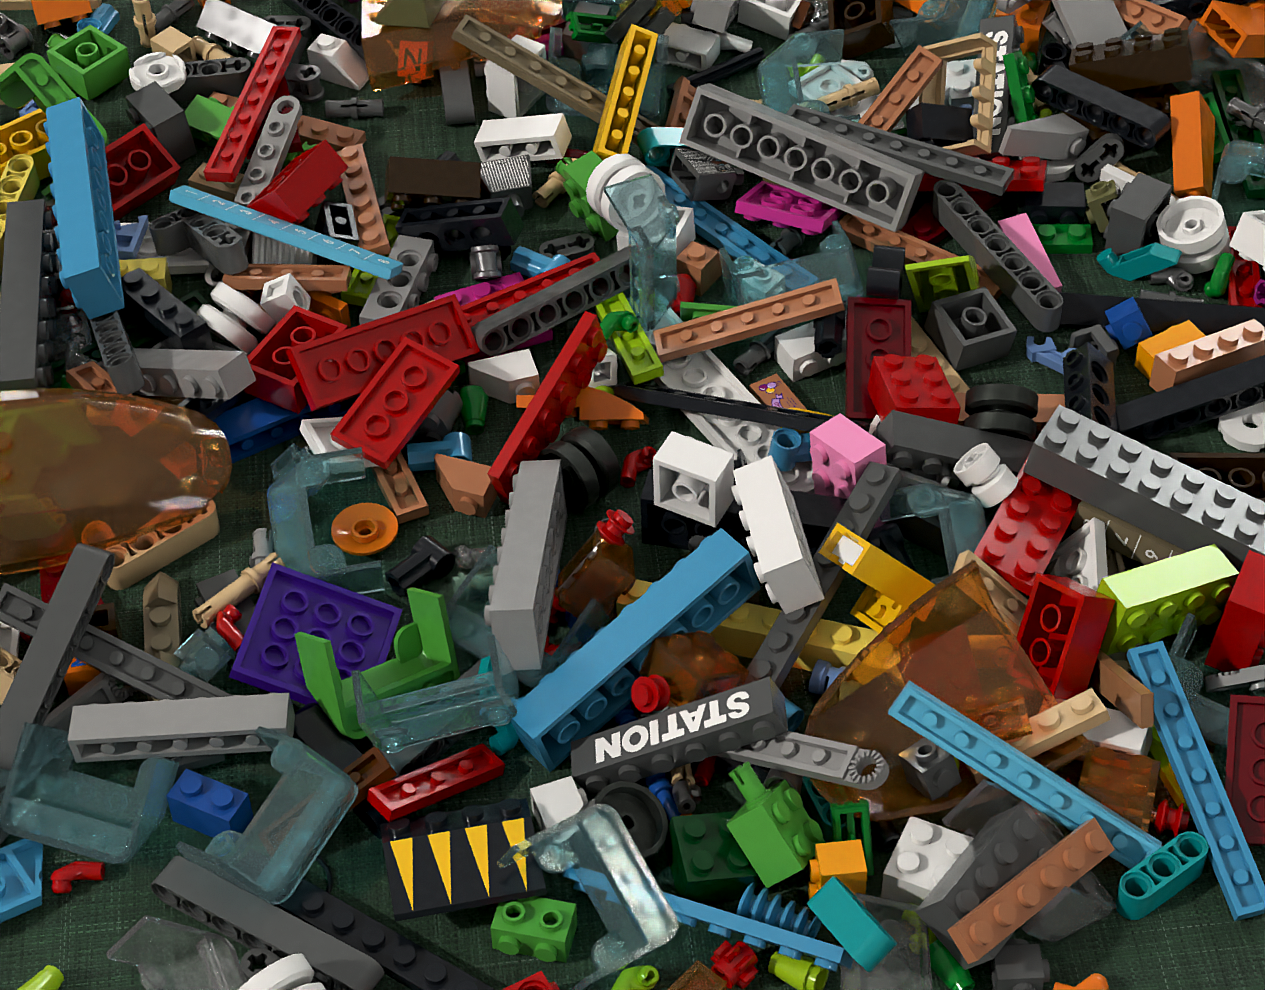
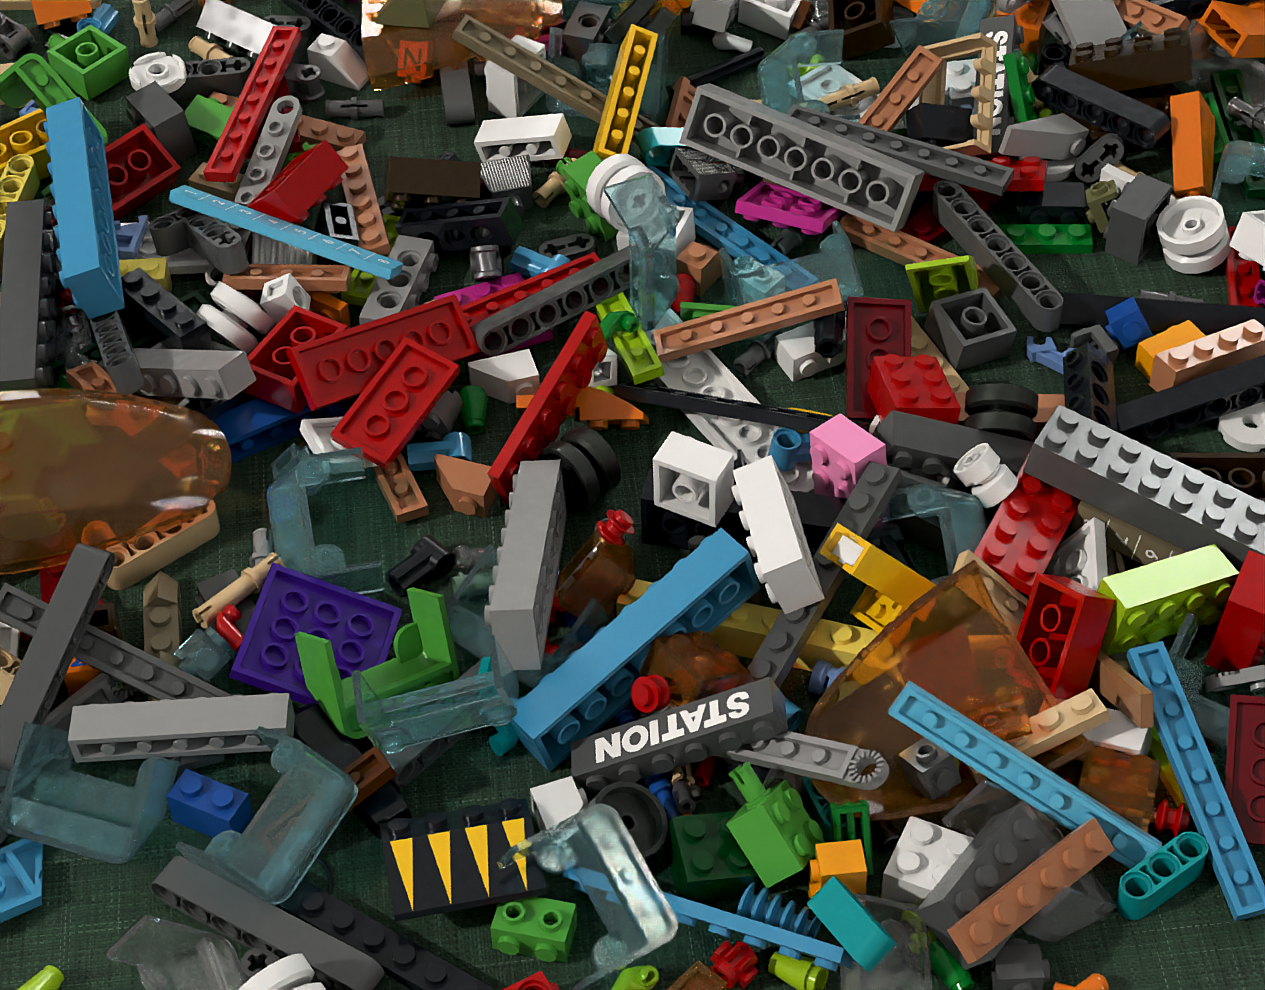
red arm [50,861,105,893] -> none
tan brick [150,26,197,62] -> none
orange dish [331,503,398,556] -> none
red plate [367,743,505,822] -> none
green tile [566,11,623,45] -> none
red arm [620,446,657,488] -> none
white brick [655,22,720,72] -> none
nougat tile [749,373,807,410] -> none
white arm [838,59,874,81] -> none
black beam [866,245,906,299] -> none
bright pink tile [997,213,1062,292] -> none
teal piece [1096,242,1182,281] -> none
flat silver arm [1148,267,1194,292] -> none
green arm [1204,253,1235,298] -> none

